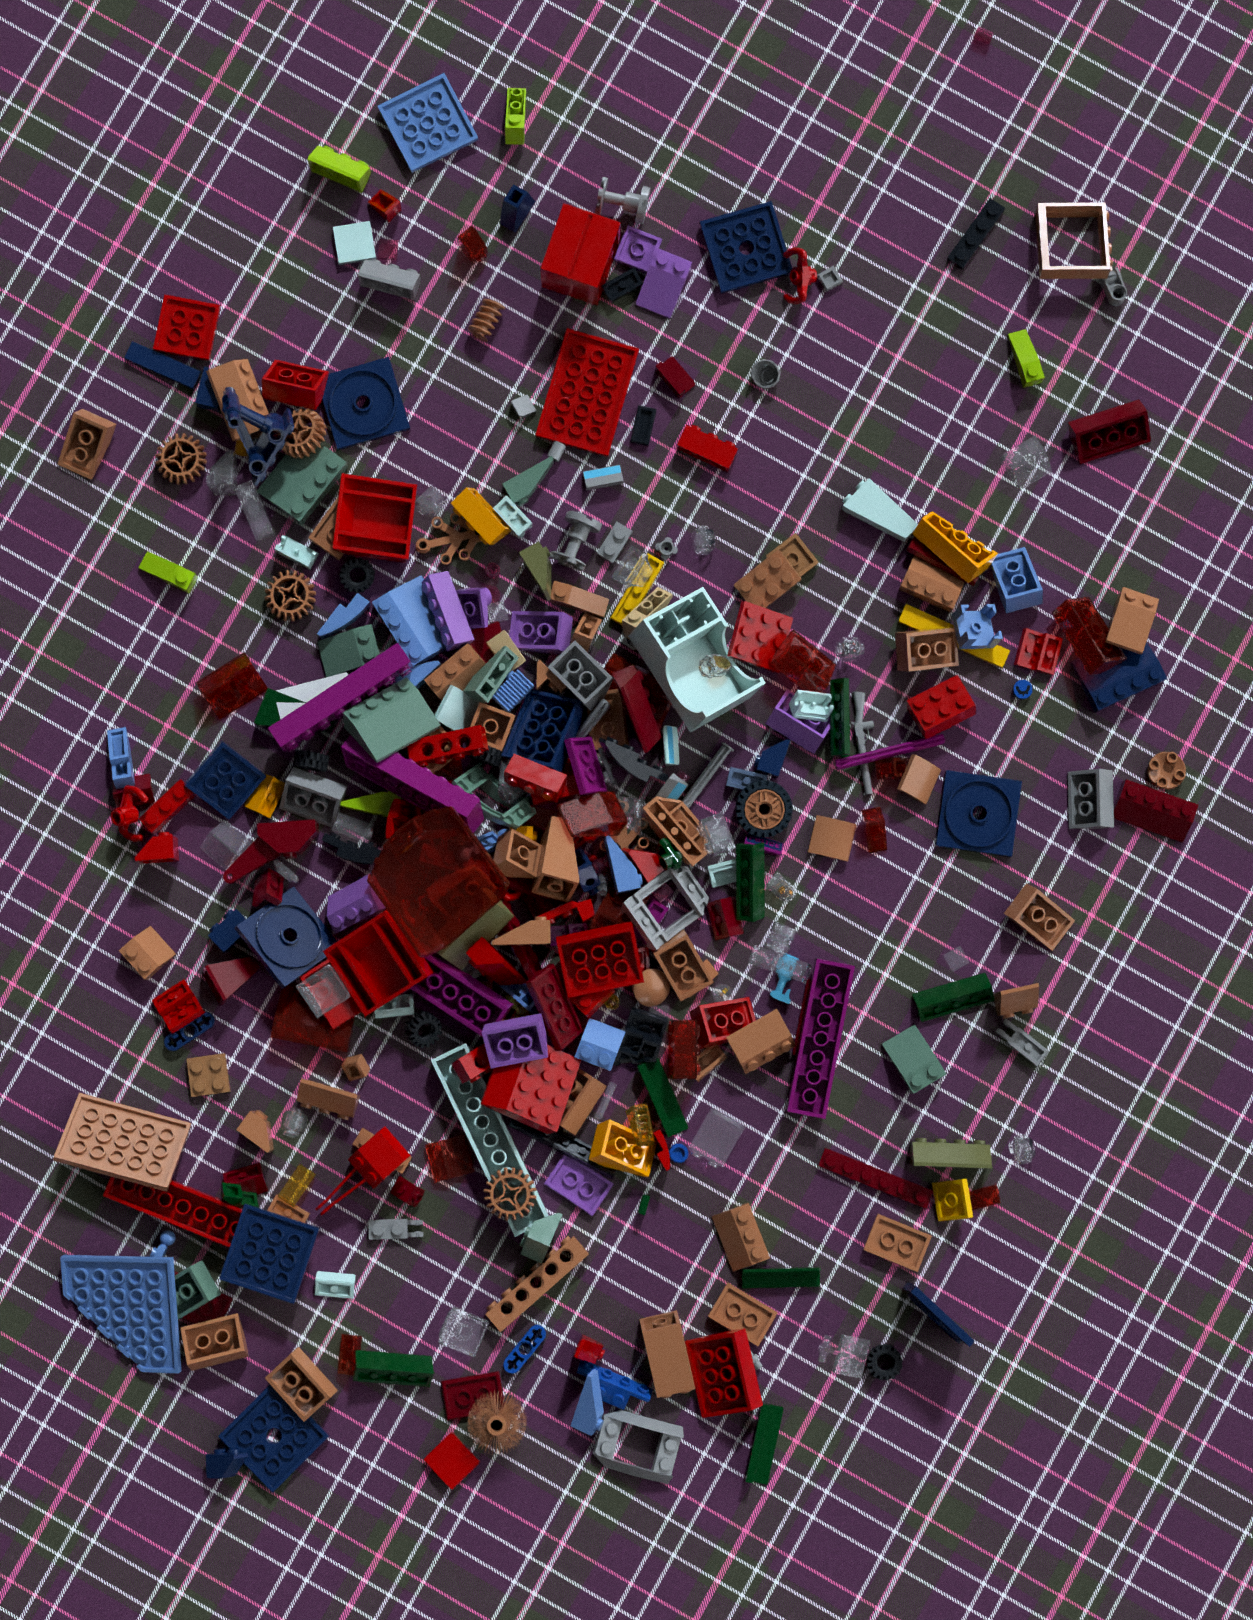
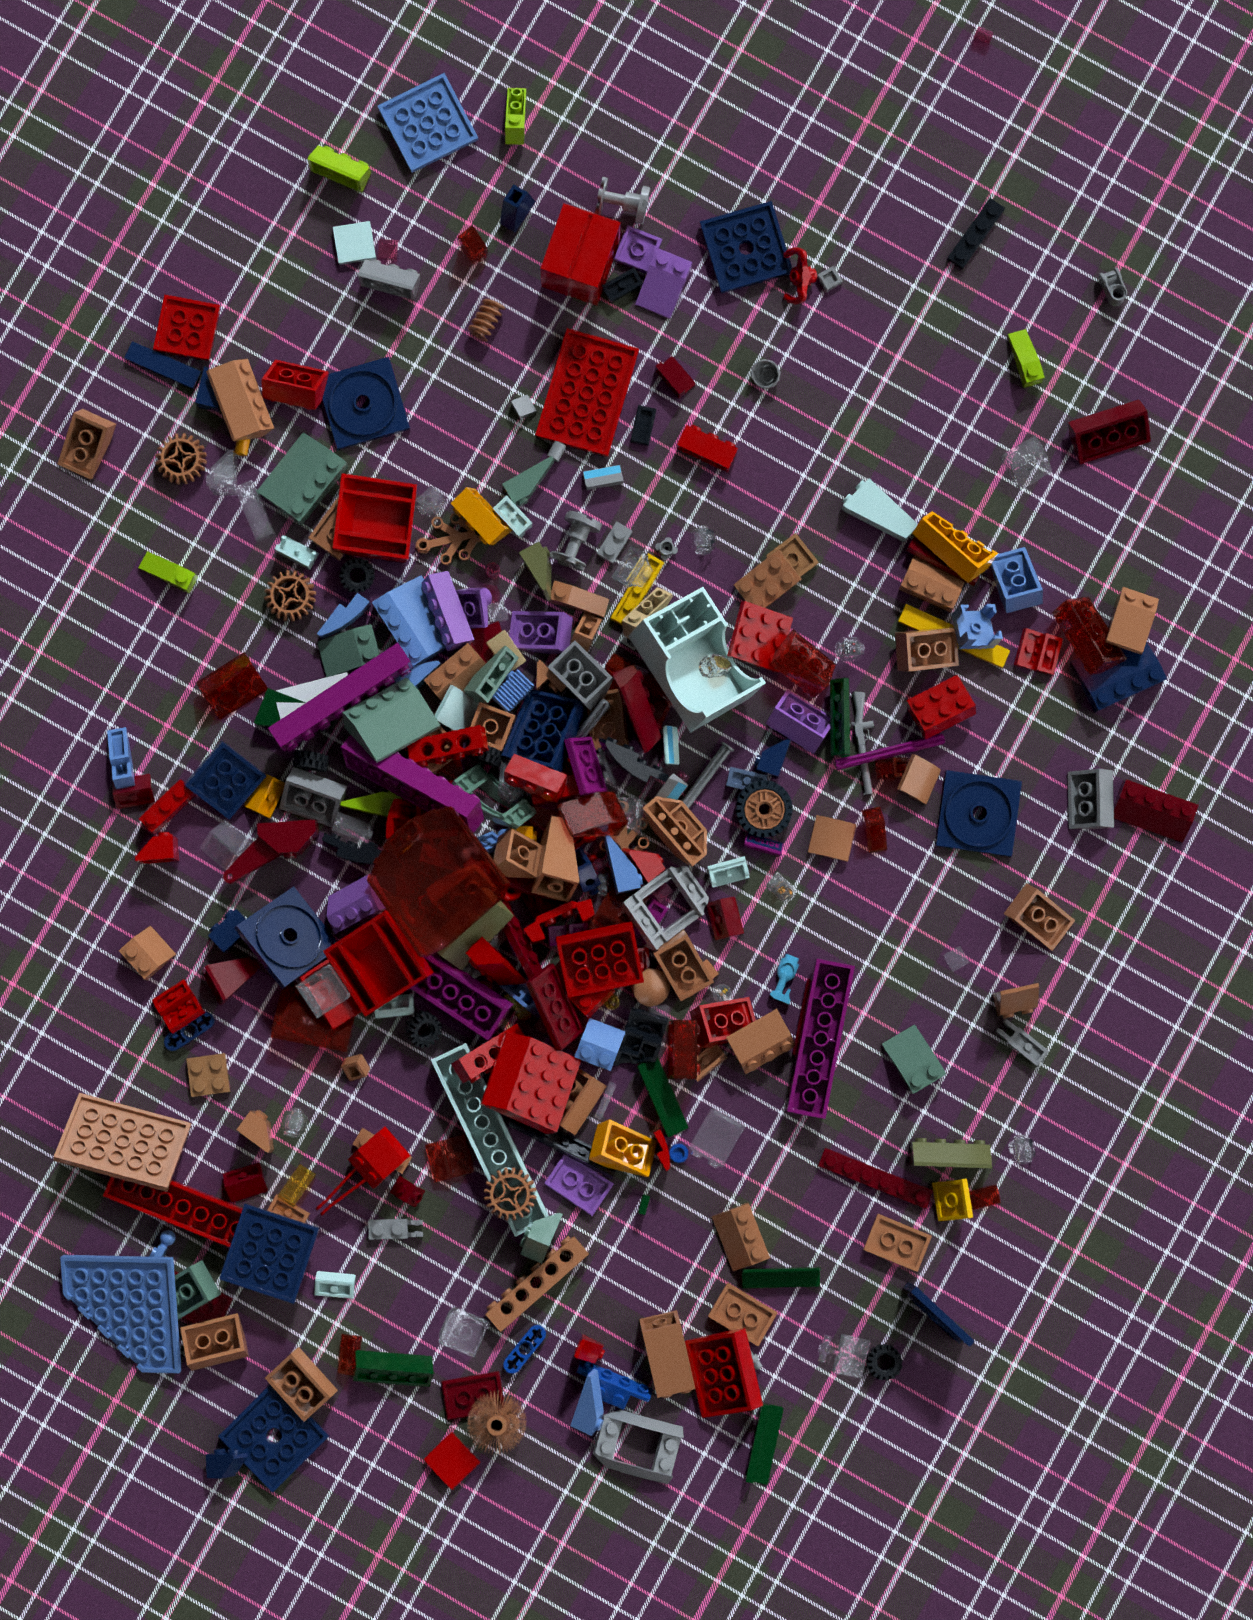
red piece [110,785,149,842] -> none
dark green slope [221,1182,259,1209] -> none
dark blue plate [222,387,294,486] -> none
dark red panel [252,868,284,907] -> none
clear gear [272,860,299,883] -> none
nougat gear [282,408,327,459] -> none
nougat slope [296,1078,360,1120] -> none
red slope [368,189,402,223] -> none
medium lavender slope [482,1013,548,1068] -> none
nougat slope [492,917,551,946] -> none
clear yellow slope [625,1104,654,1147] -> none
dark green plate [657,838,682,870] -> none
clear slope [697,812,736,858] -> none
dark green panel [736,842,765,922] -> none
clear brick [748,945,812,984] -> none
clear wheel [764,921,797,956] -> none
light aqua hinge [789,690,834,722] -> none
dark green panel [912,973,994,1022] -> none
blue tile [1013,680,1032,699] -> none
nougat window [1035,203,1113,279] -> none
nougat dish [1147,752,1186,789] -> none

